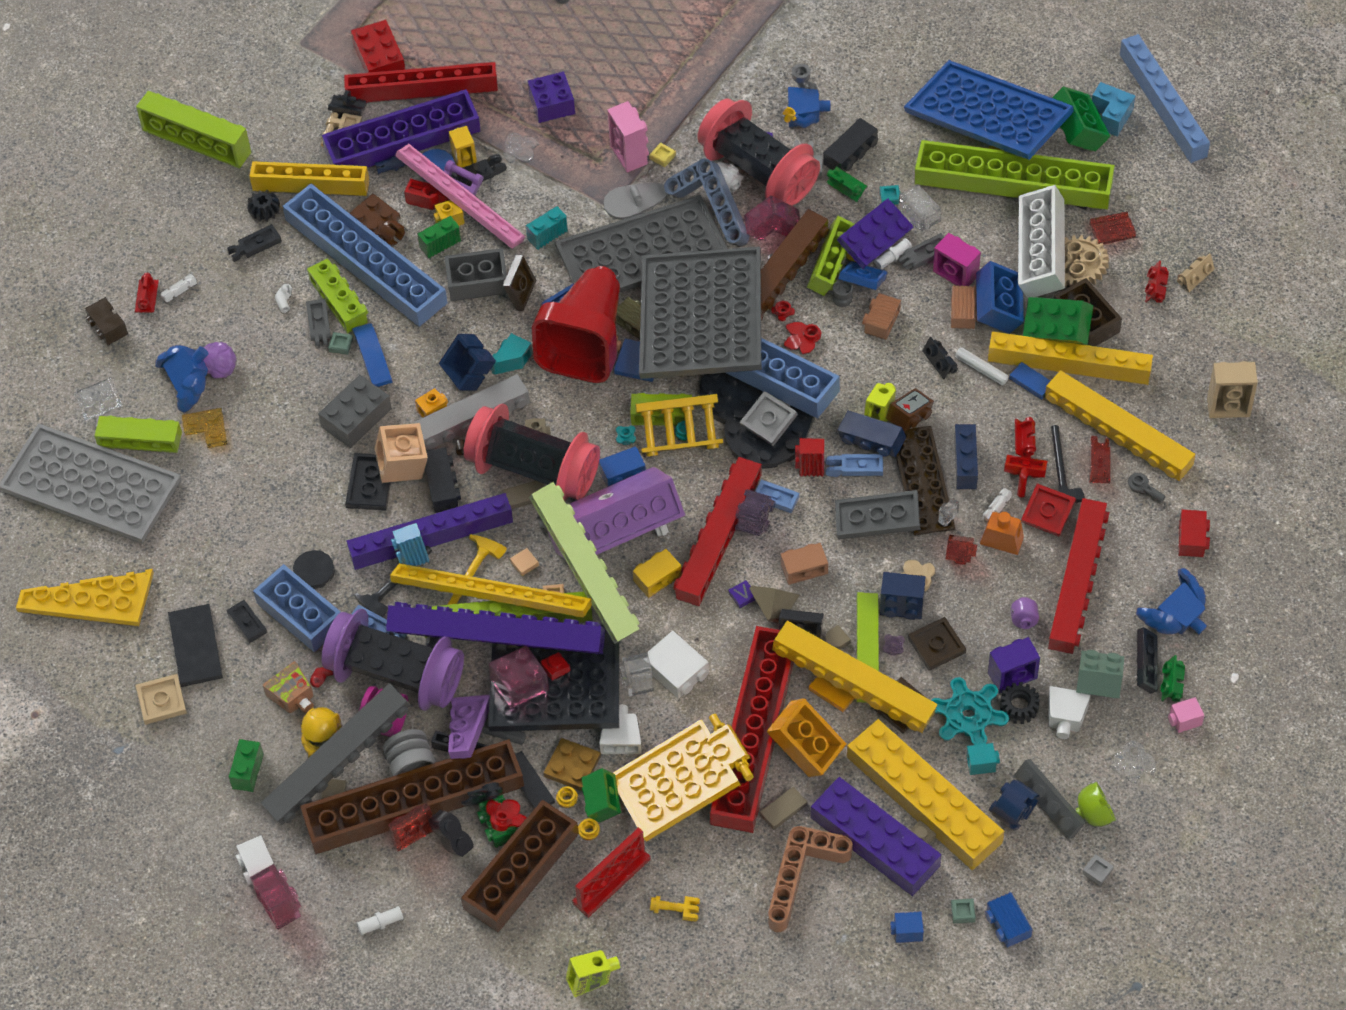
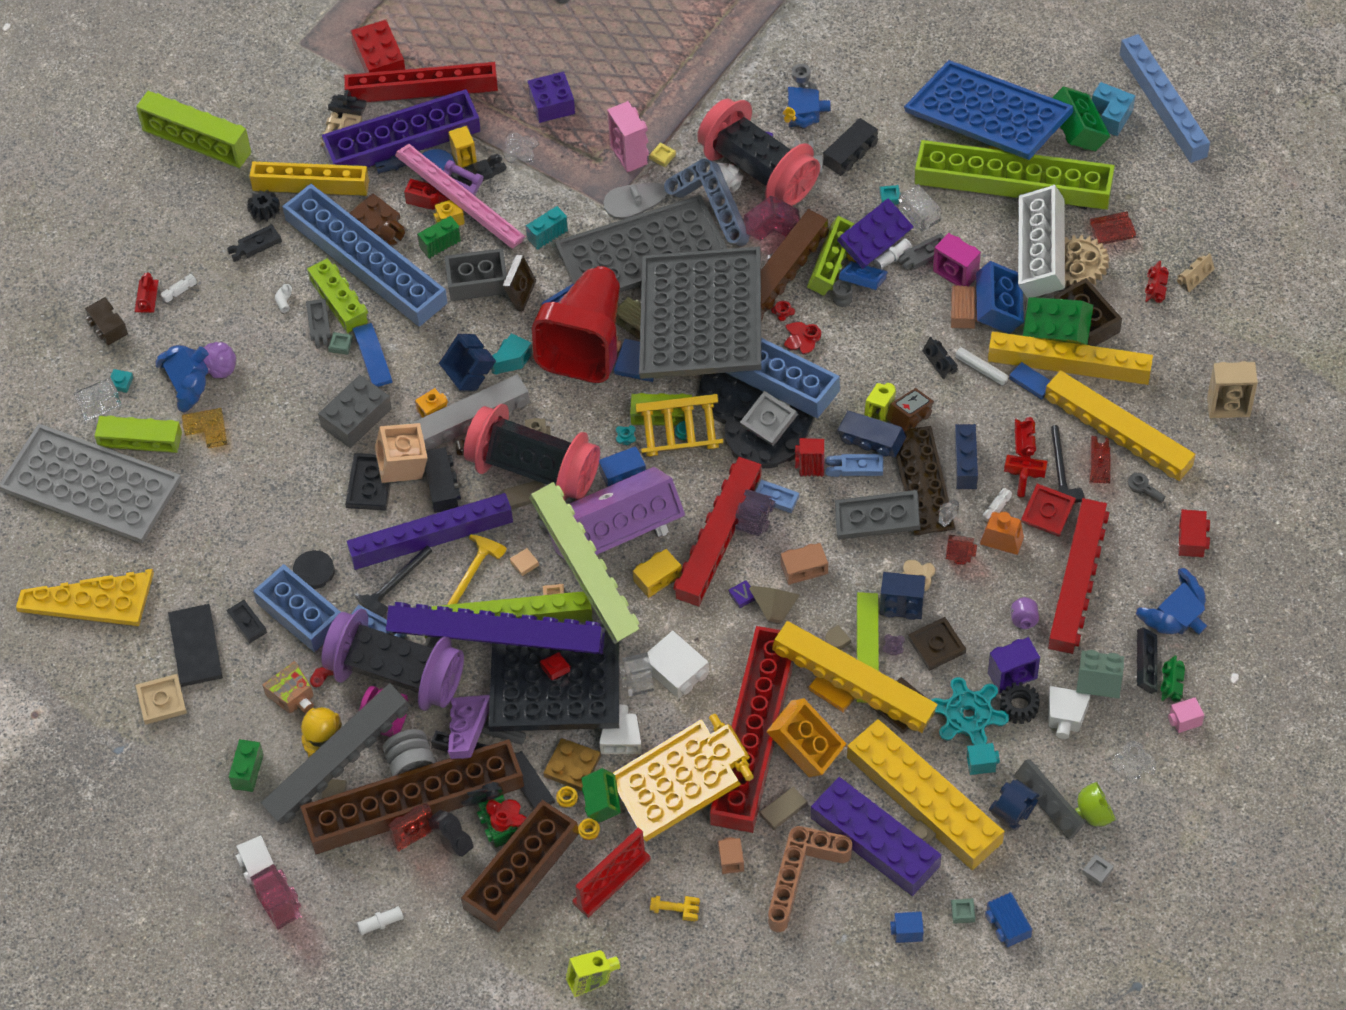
yellow plate [390,563,592,618] -> none
dark azure brick [391,523,430,566] -> none
clear pink brick [489,646,549,708] -> none
black brick [778,609,824,638] -> none
green hinge [826,166,867,202] -> none
nougat brick [862,293,901,340] -> none
none -> teal plate [107,369,134,393]
none -> nougat brick [718,837,744,874]

